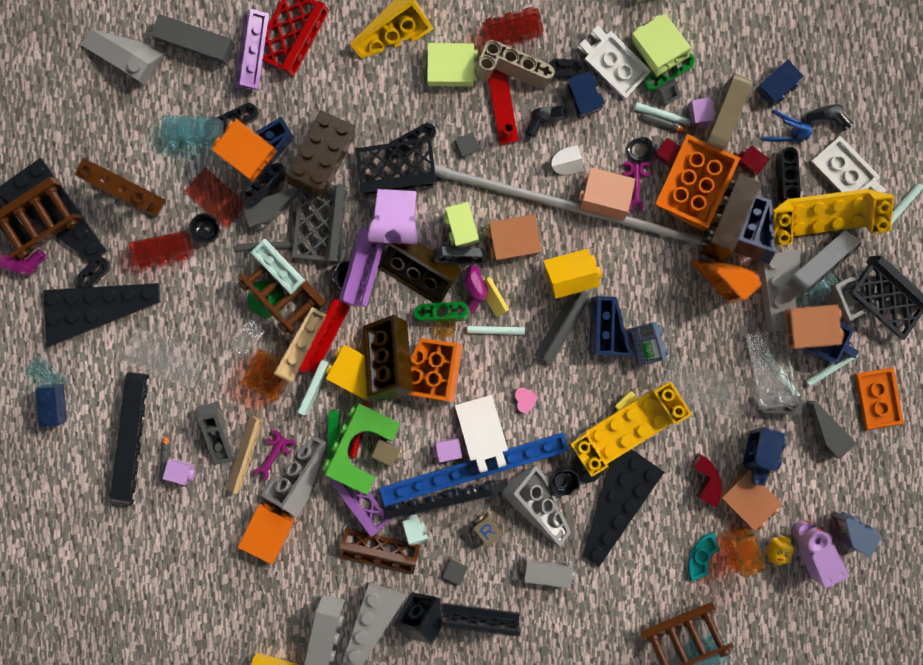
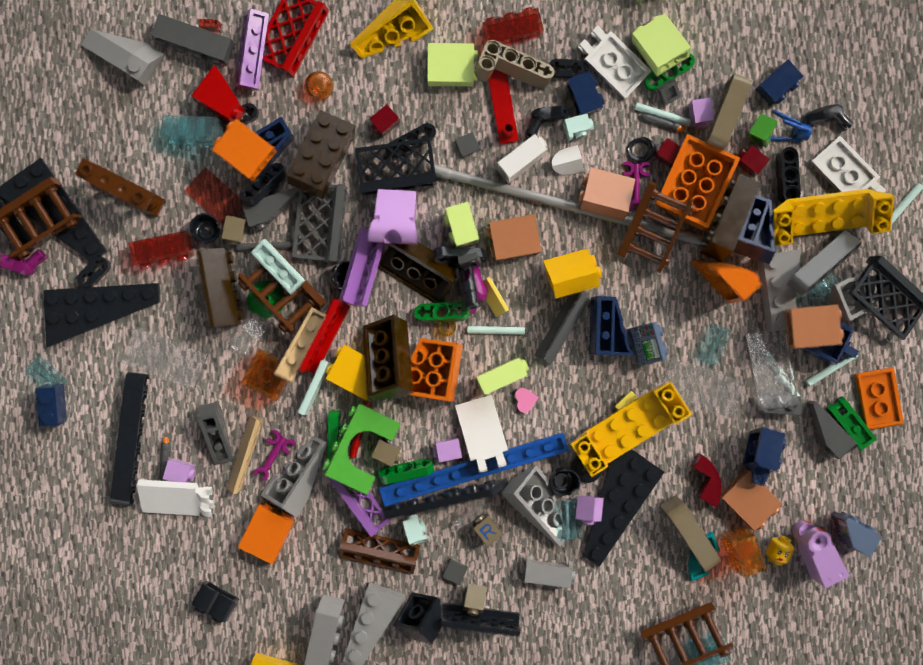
none -> white tile [137,480,215,517]
none -> red slope [191,66,245,123]
none -> black brick [192,581,239,623]
none -> dark brown slope [197,248,244,328]
none -> clear red tile [199,19,222,33]
none -> dark tan brick [222,215,247,245]
none -> clear orange hair [304,71,334,101]
none -> dark red brick [370,104,400,137]
none -> green beam [378,458,434,484]
none -> black piece [456,264,481,310]
none -> dark grey tile [458,252,482,270]
none -> dark tan brick [463,584,487,616]
none -> yellowish green brick [476,357,529,395]
none -> white brick [497,134,547,184]
none -> clear light blue tile [562,499,582,540]
none -> light aqua brick [563,114,594,141]
none -> lavender brick [575,495,604,525]
none -> reddish brown fence [617,181,695,273]
none -> dark tan beam [660,495,722,572]
none -> clear light blue tile [698,323,732,366]
none -> bright green panel [749,114,777,148]
none -> green plate [826,396,877,451]

